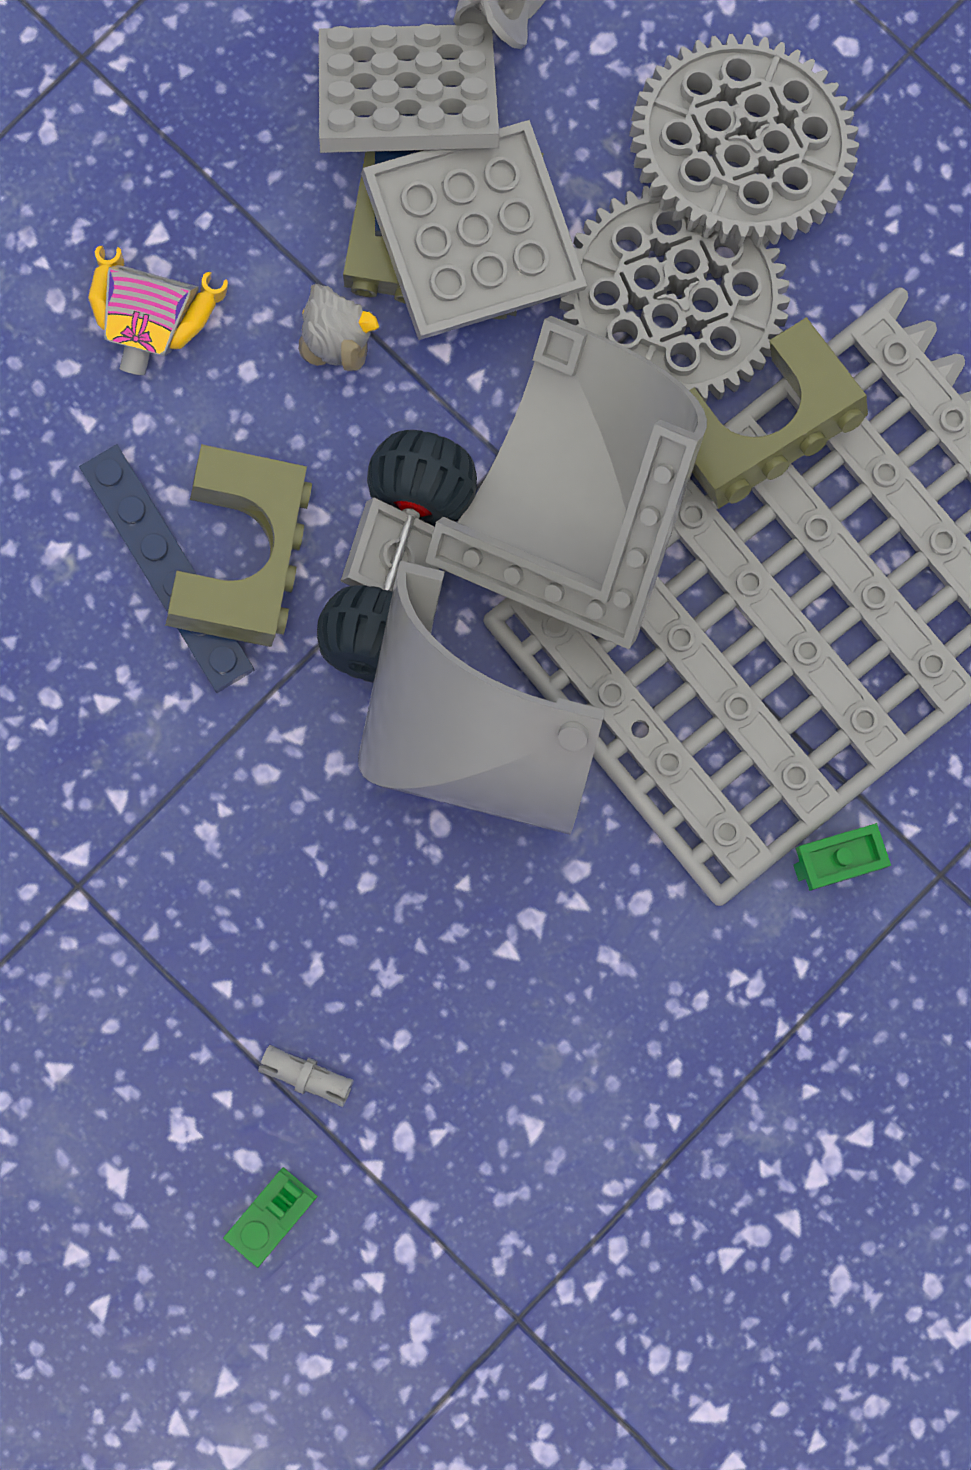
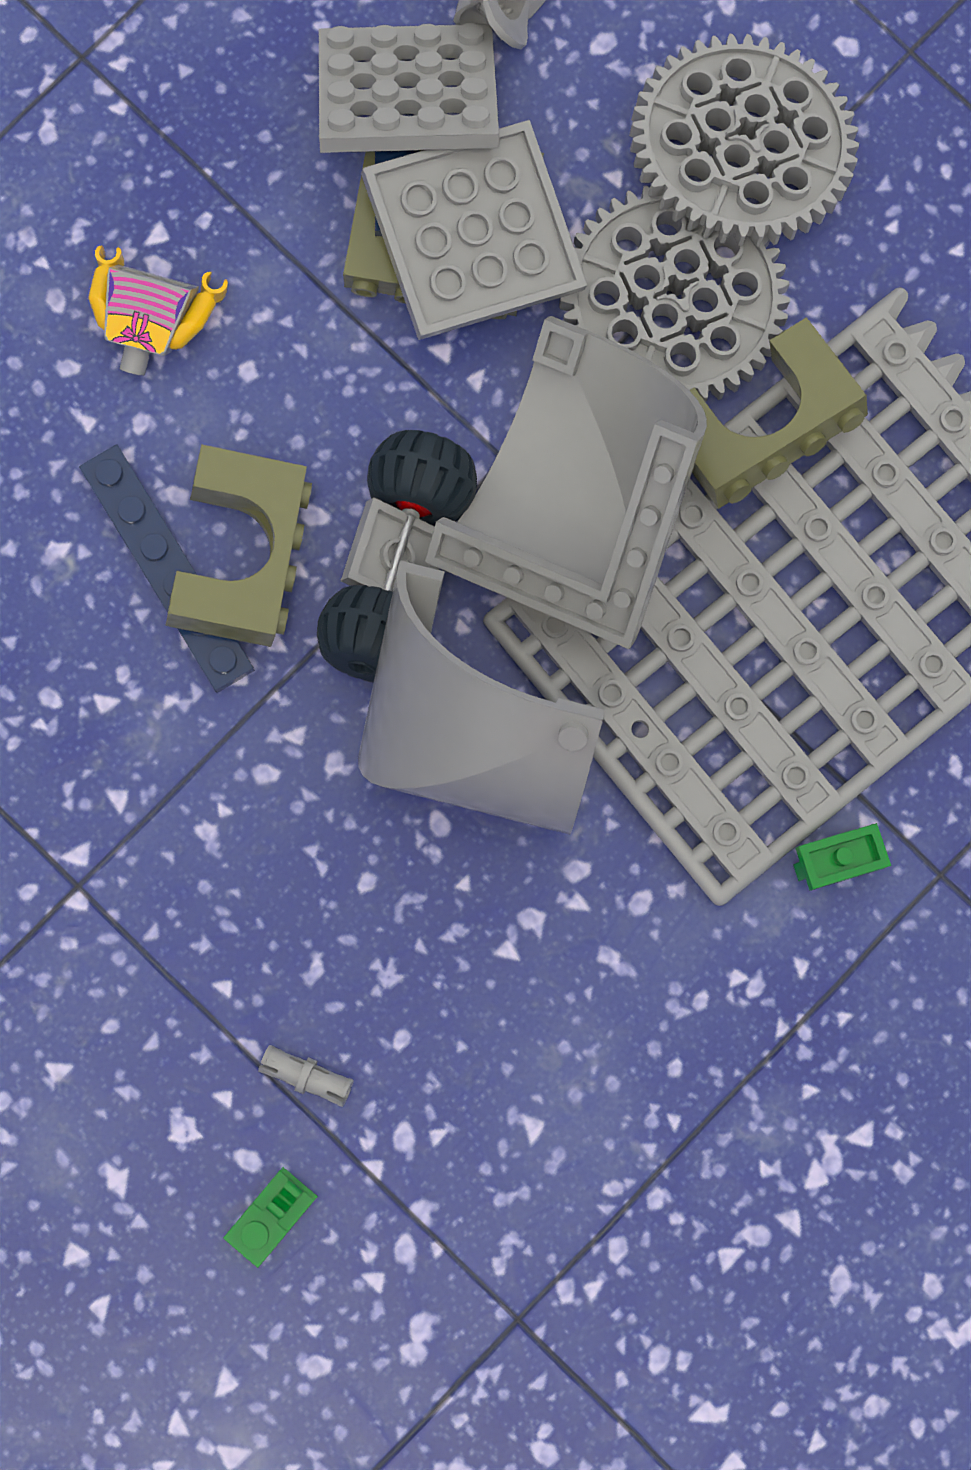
light grey hair [298,283,379,371] -> none

